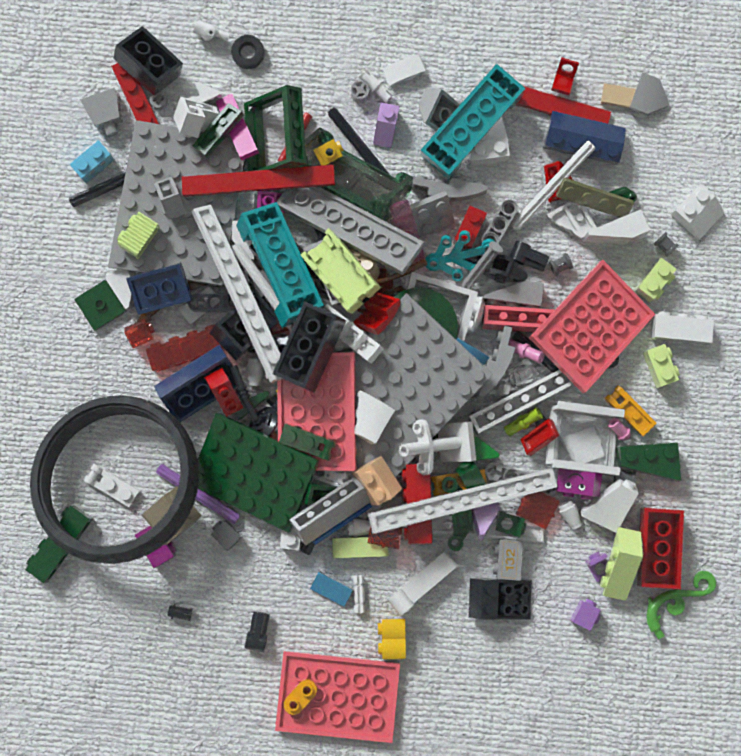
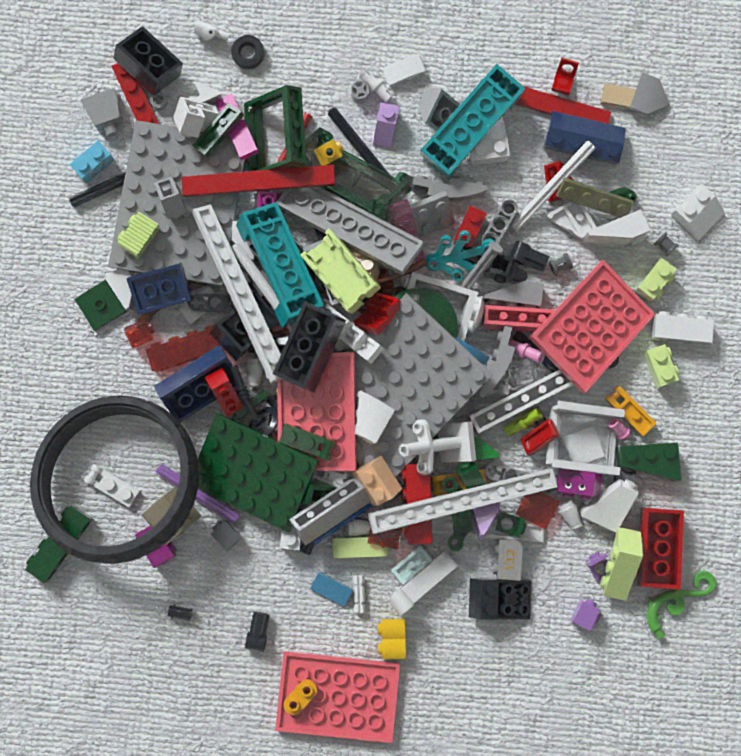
none -> light aqua plate [391,545,433,585]

